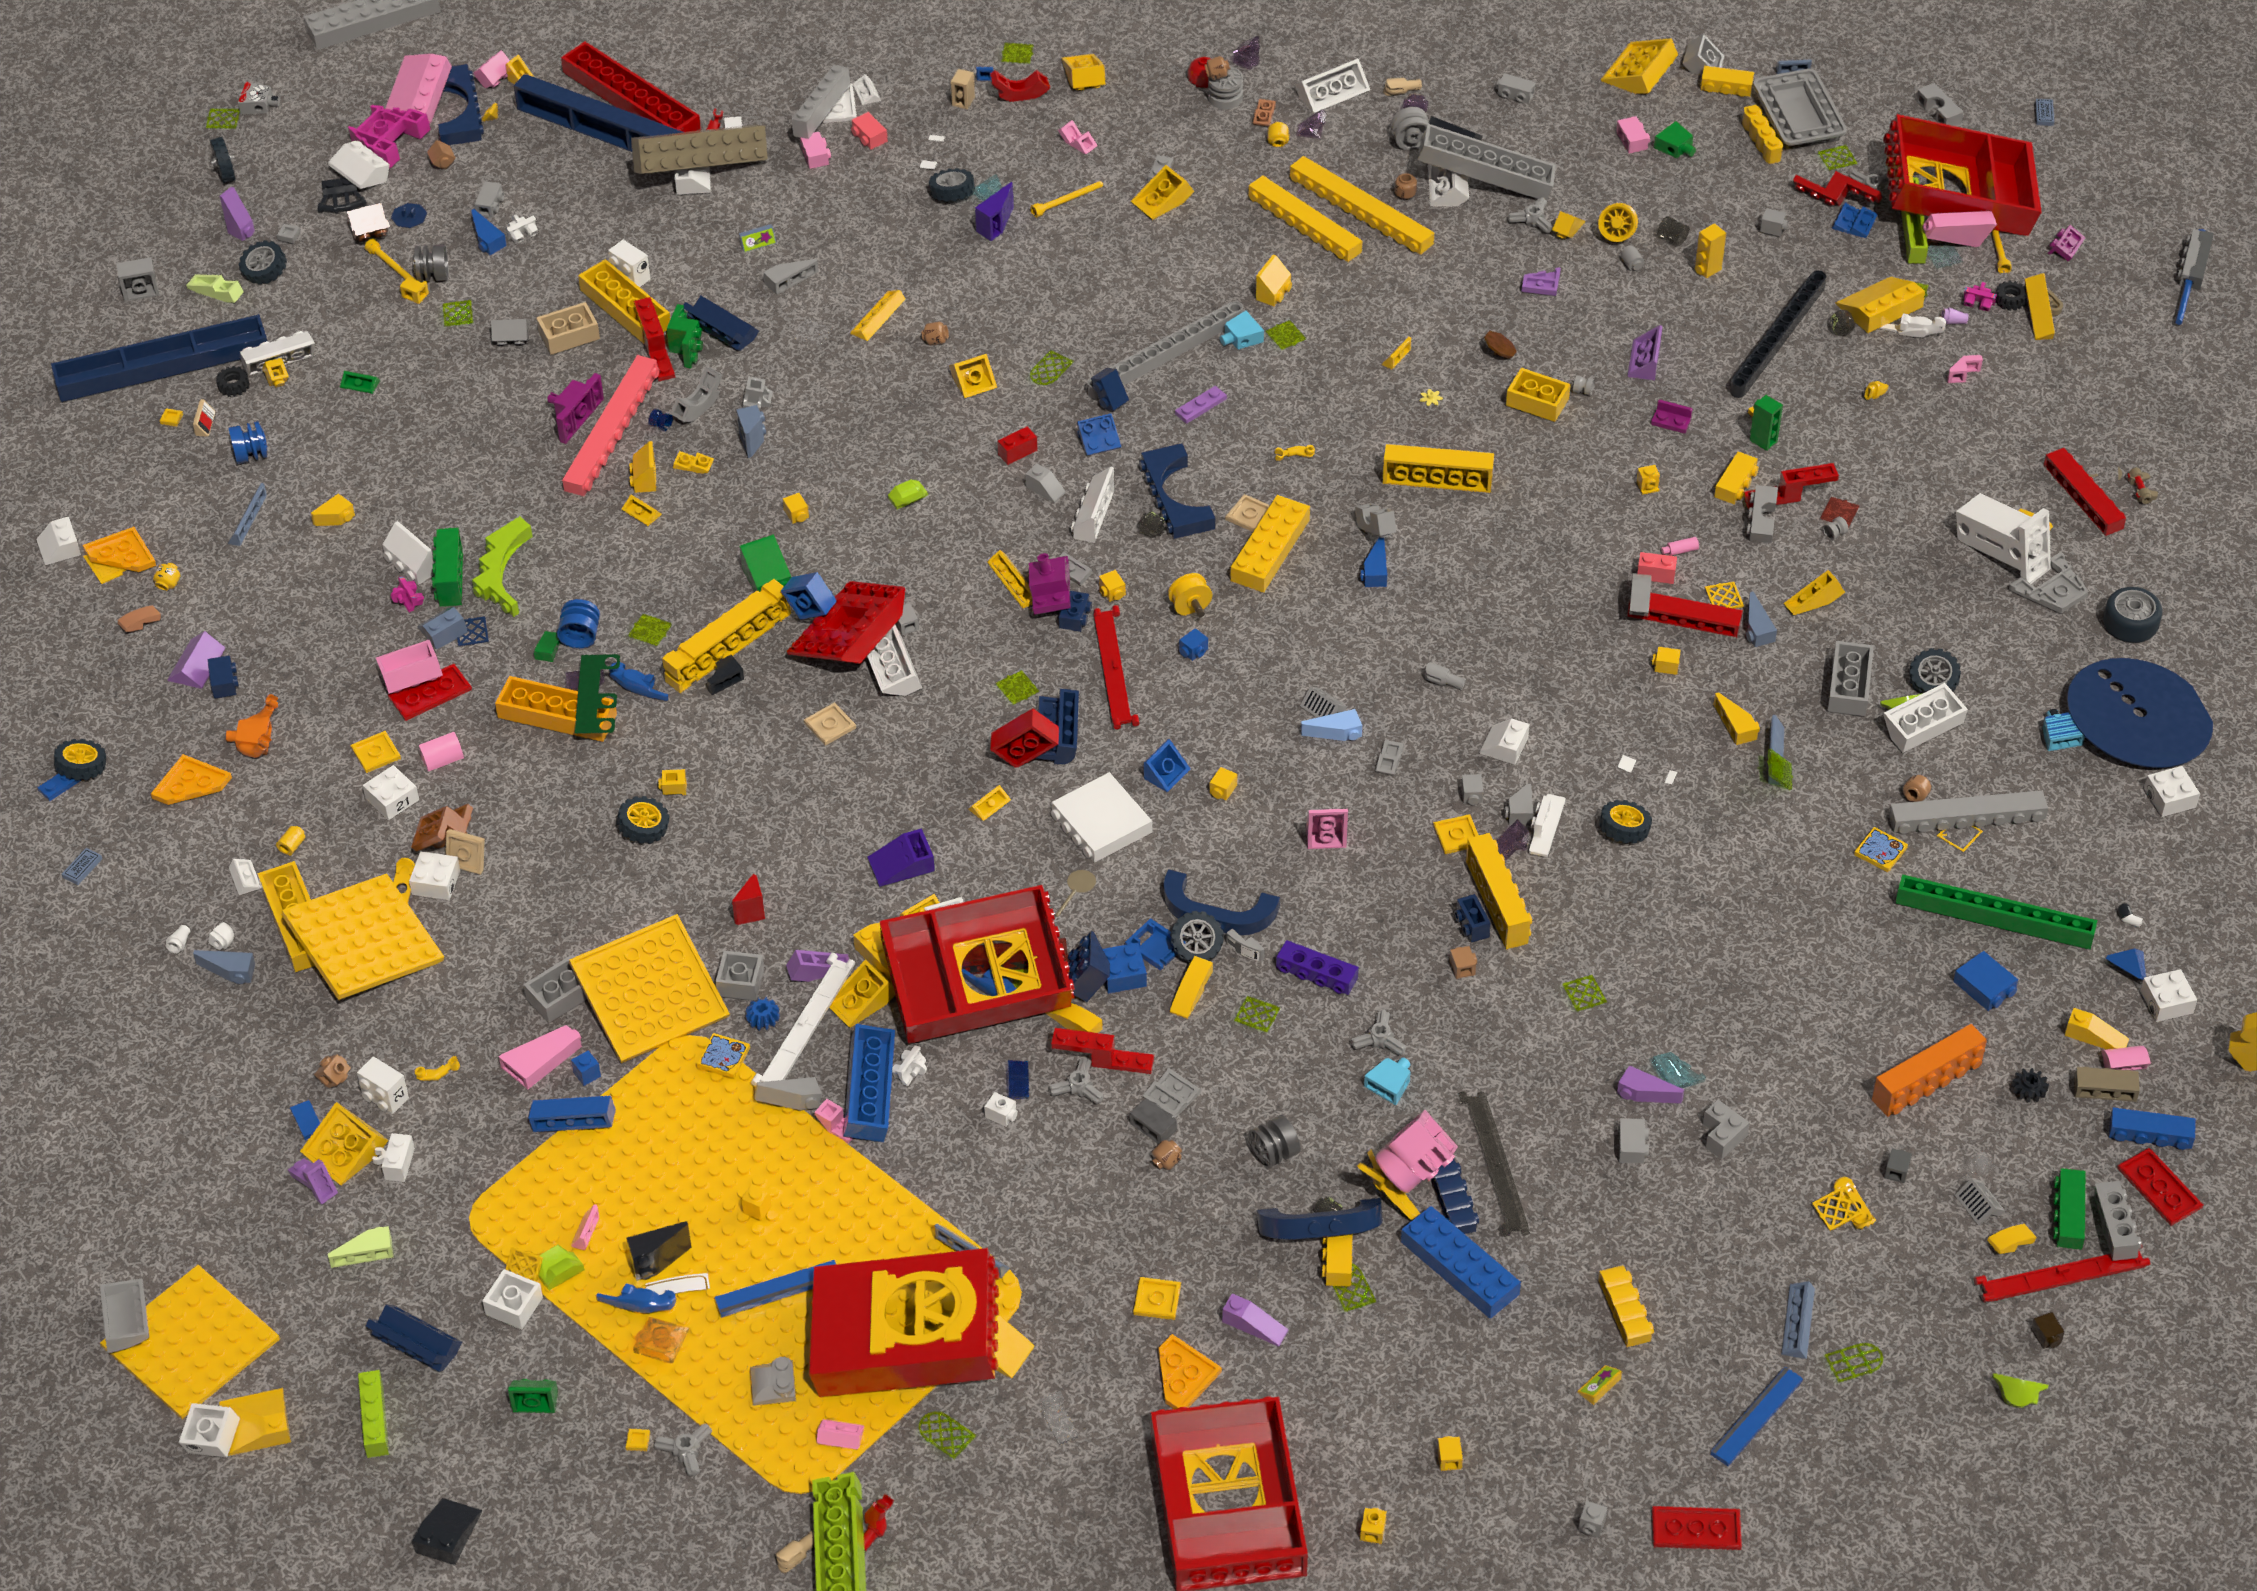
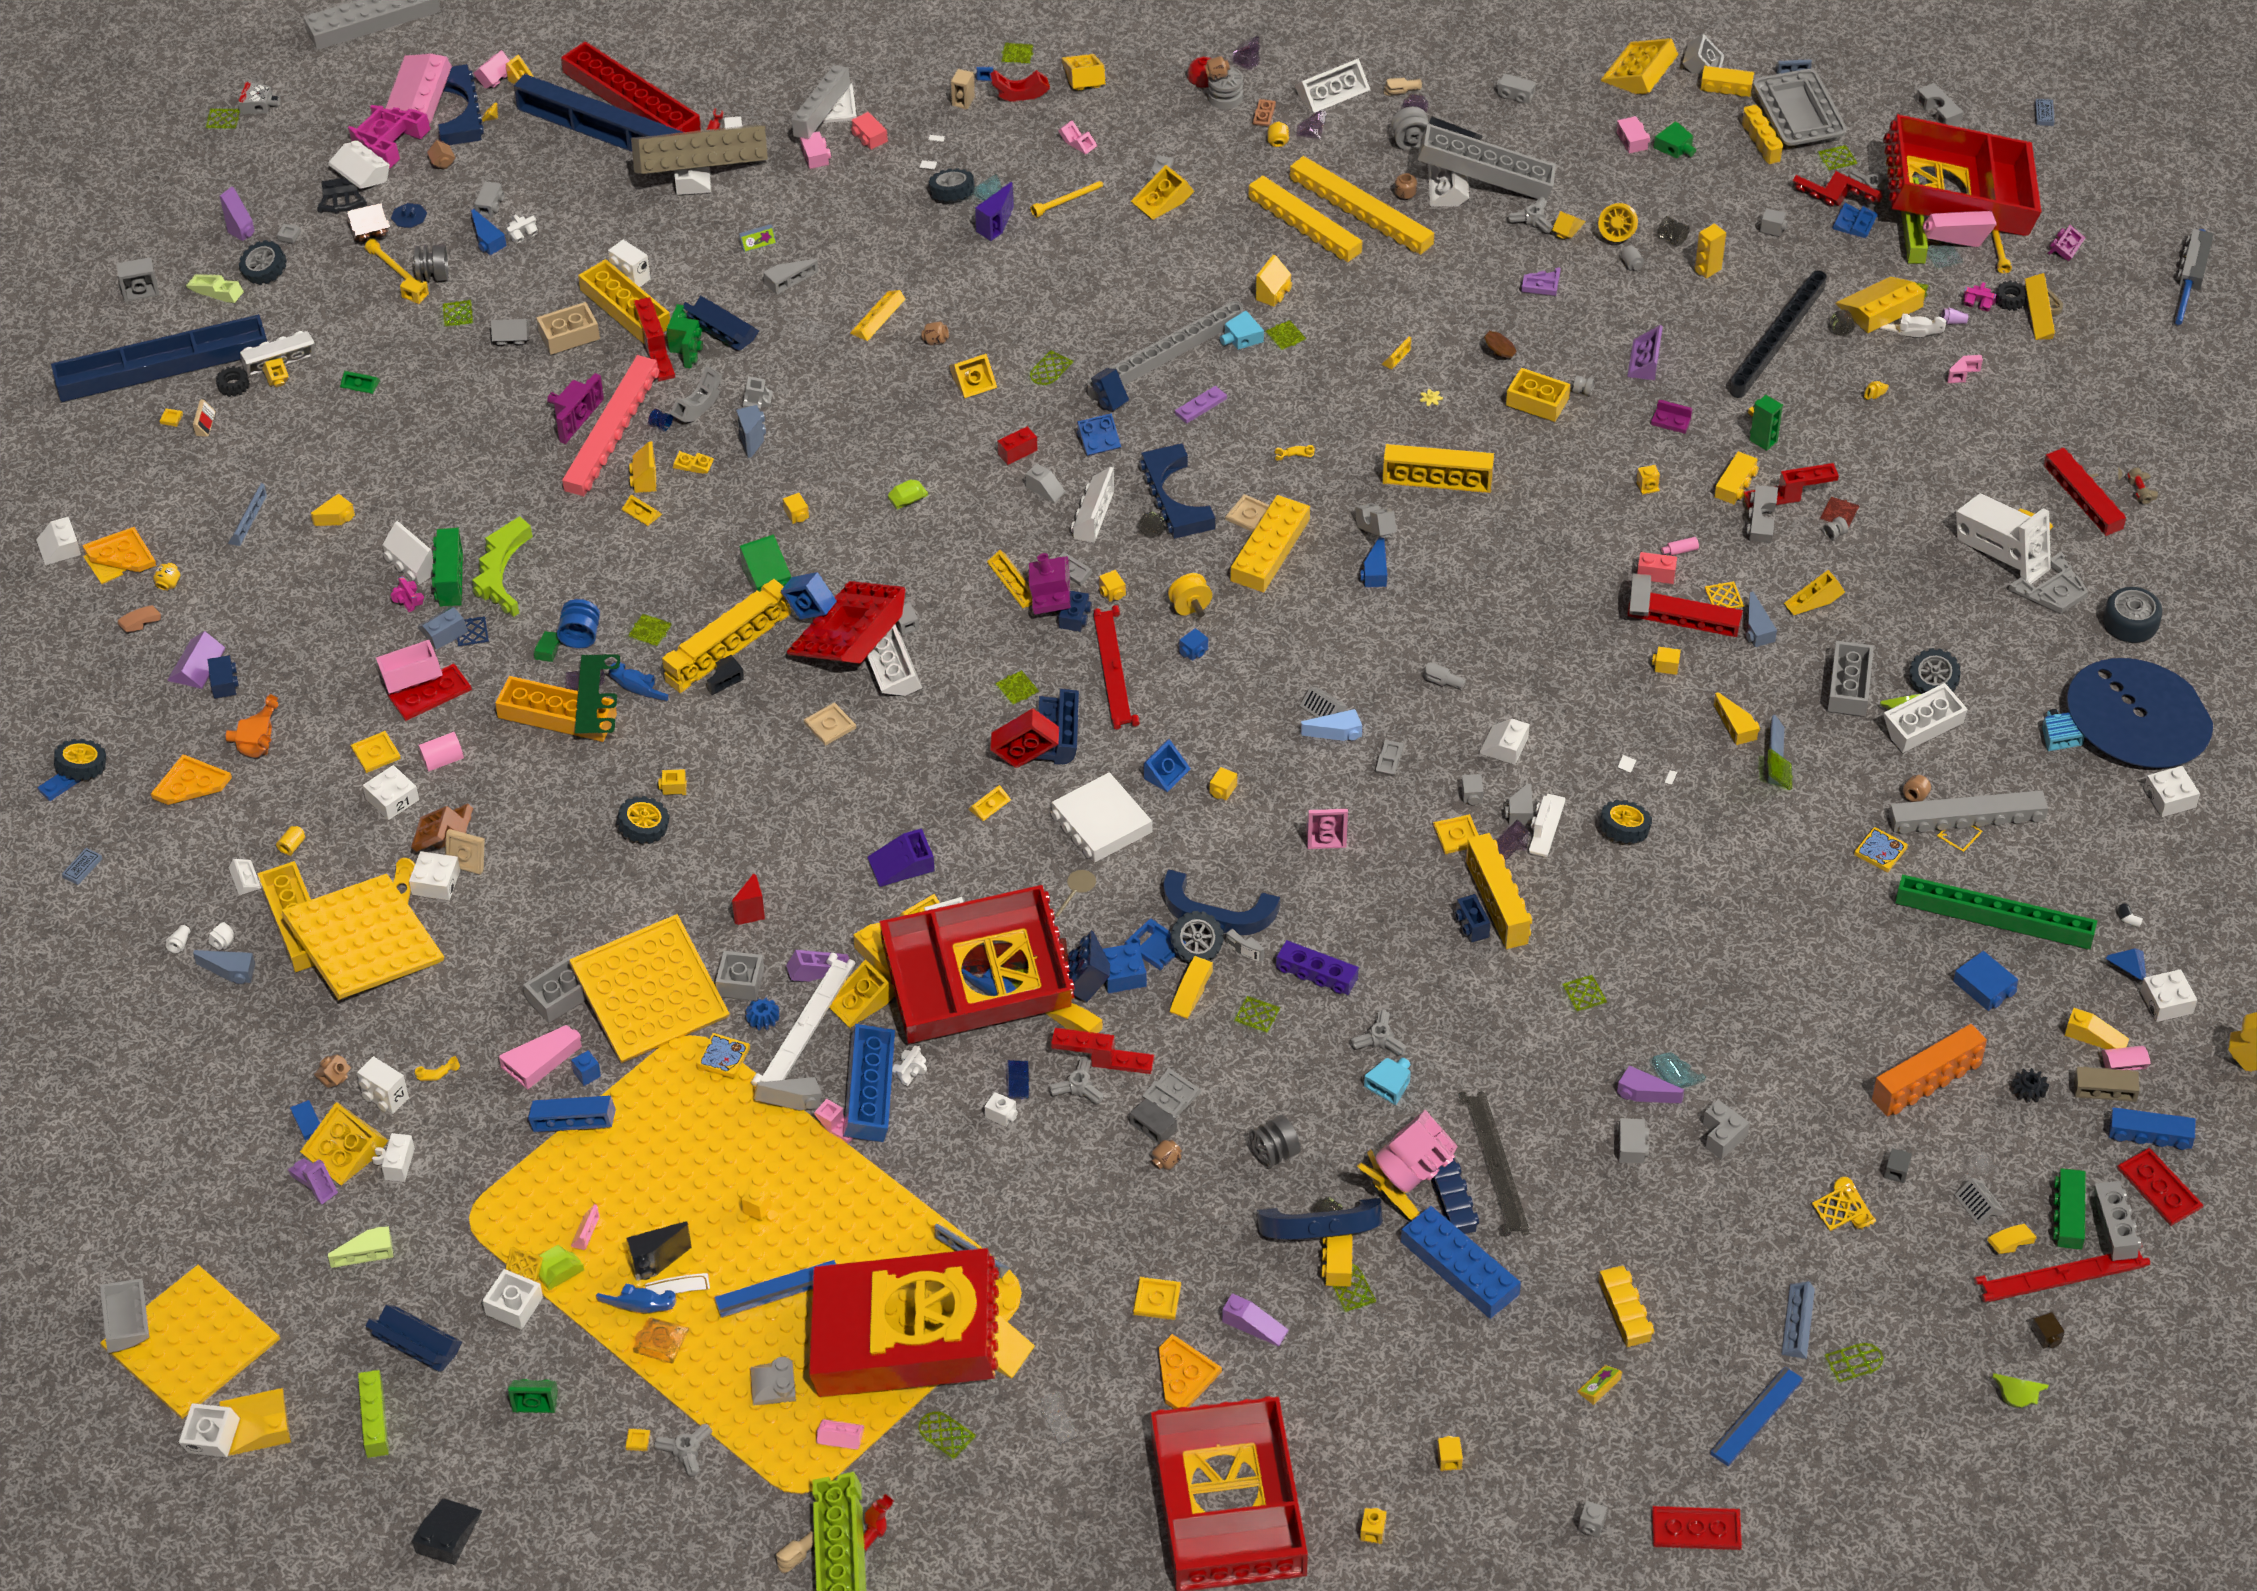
black wheel [210,136,236,183] -> none
blue wheel [228,421,267,464] -> none
white slope [853,74,881,105] -> none
medium nougat brick [1449,946,1477,979] -> none

